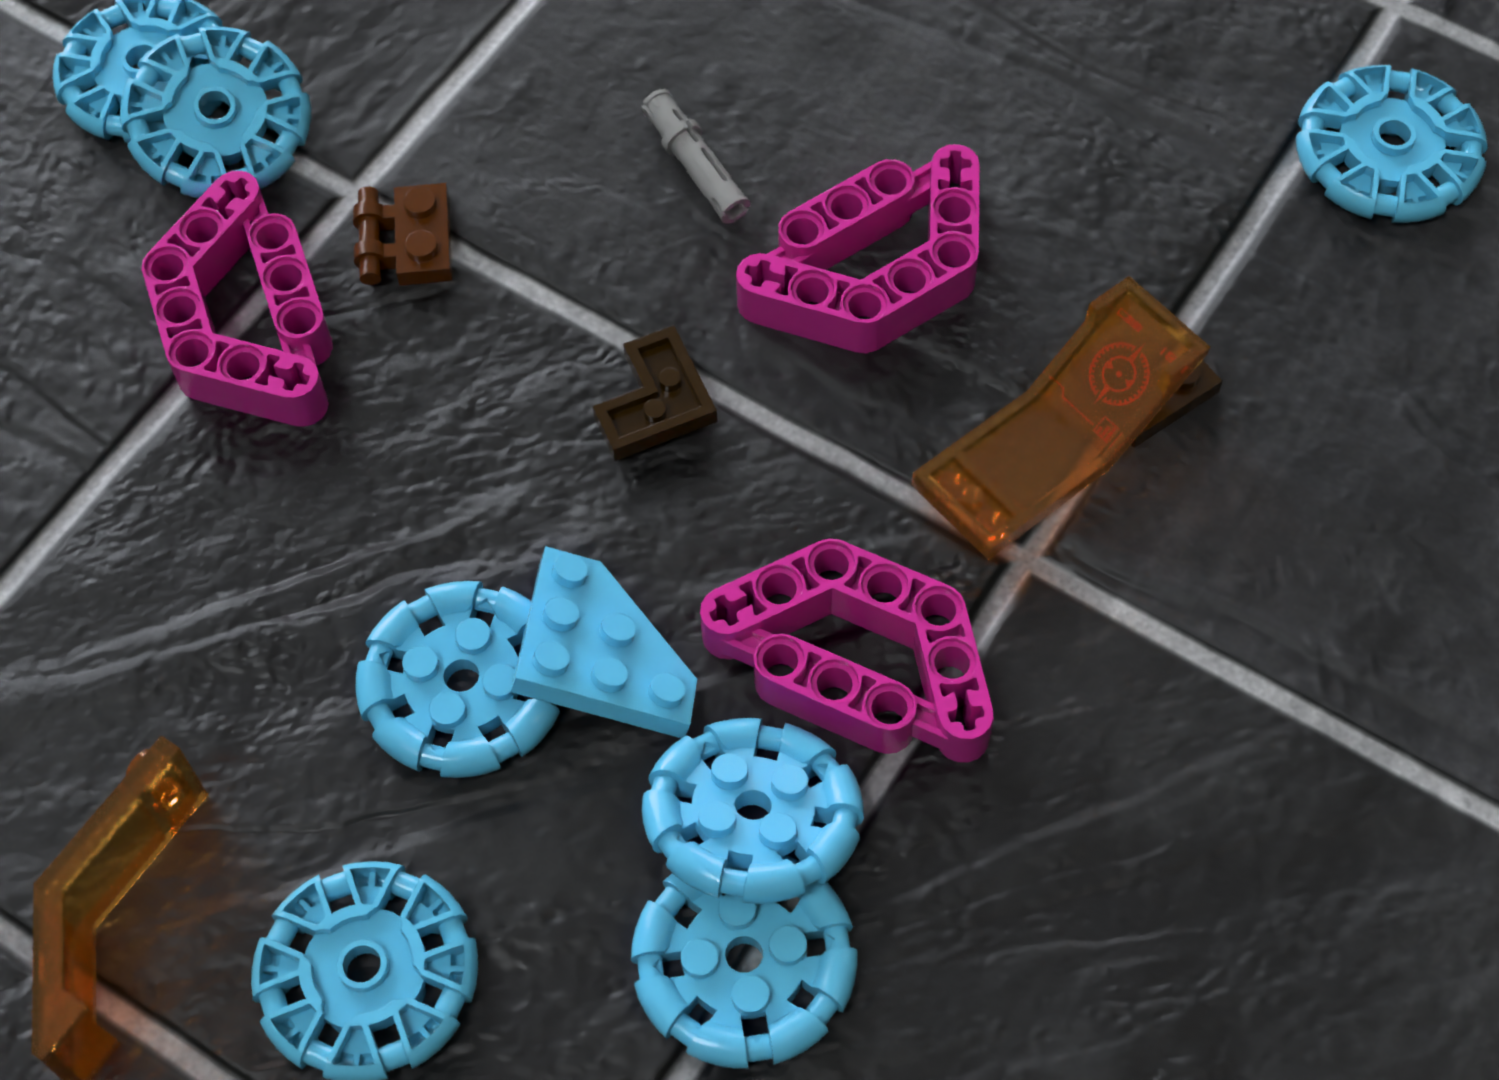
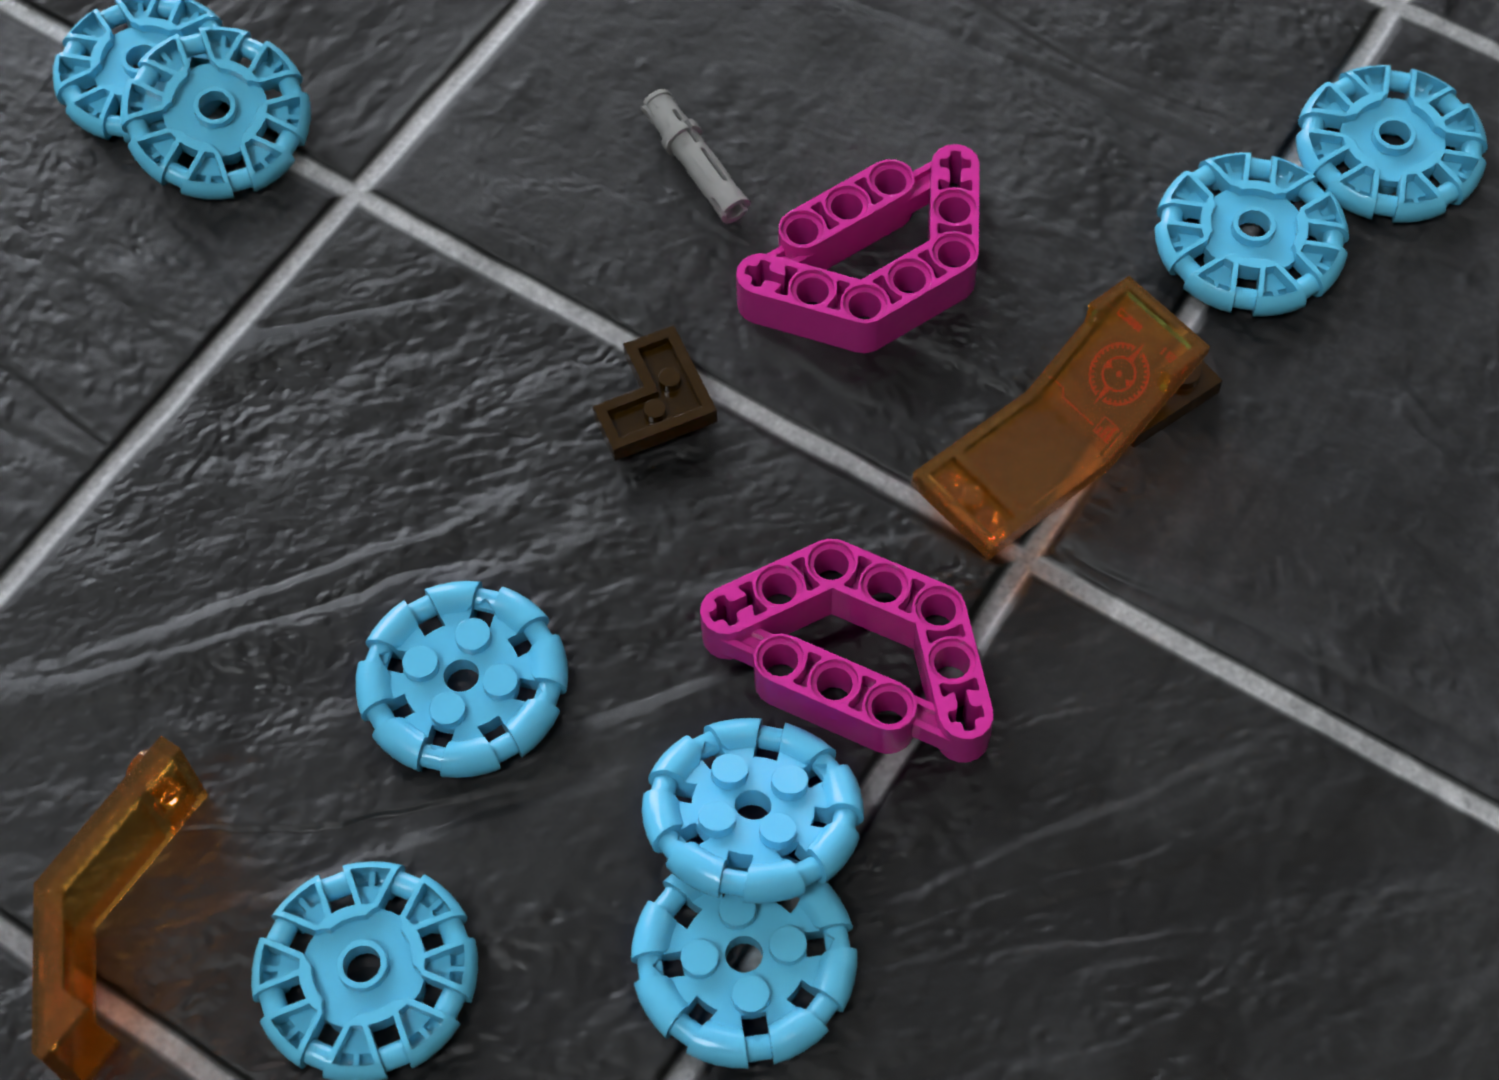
dark pink piece [142,171,333,427] -> none
reddish brown plate [353,183,453,286] -> none
medium azure plate [511,546,697,738] -> none
none -> medium azure plate [1154,153,1349,316]

